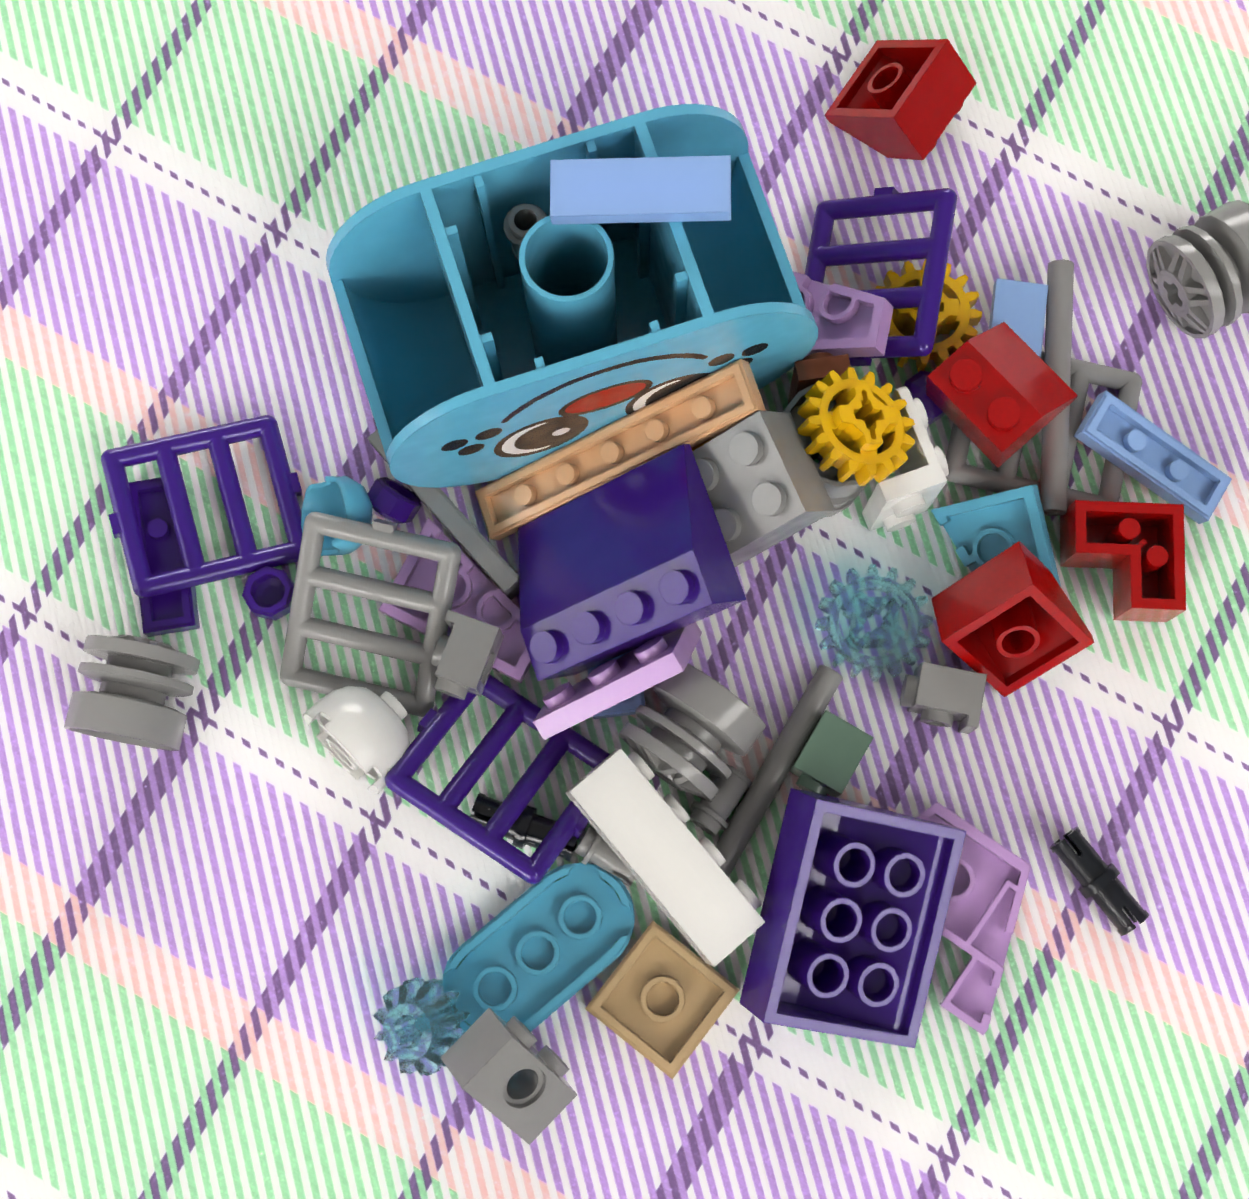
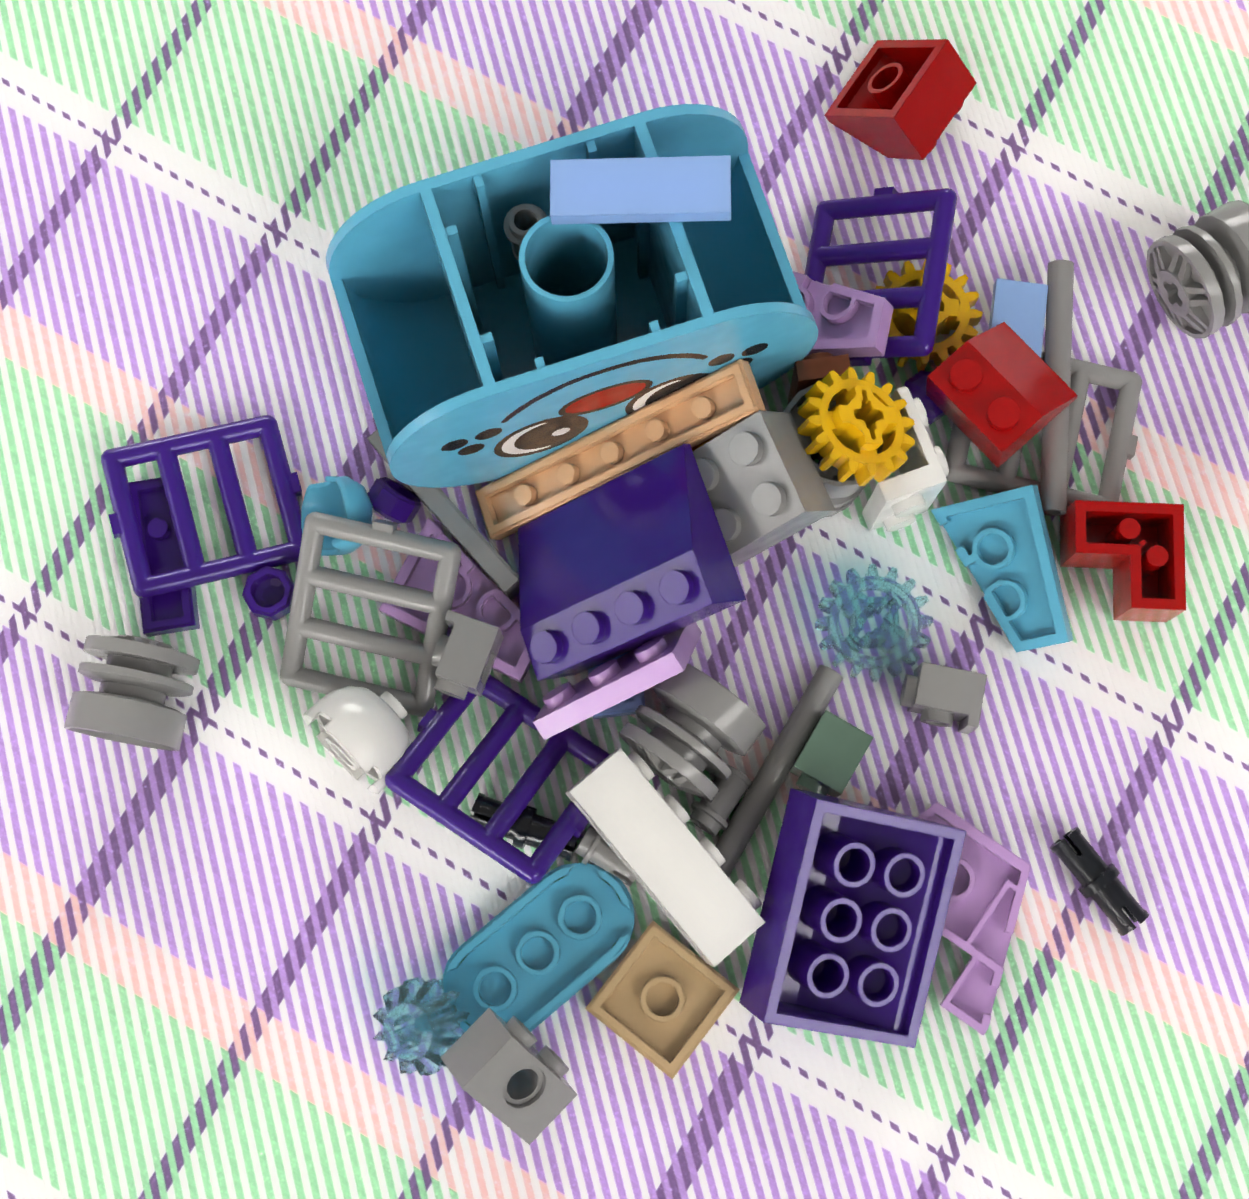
red slope [931,541,1095,697] -> none
light blue tile [1074,390,1232,524] -> none

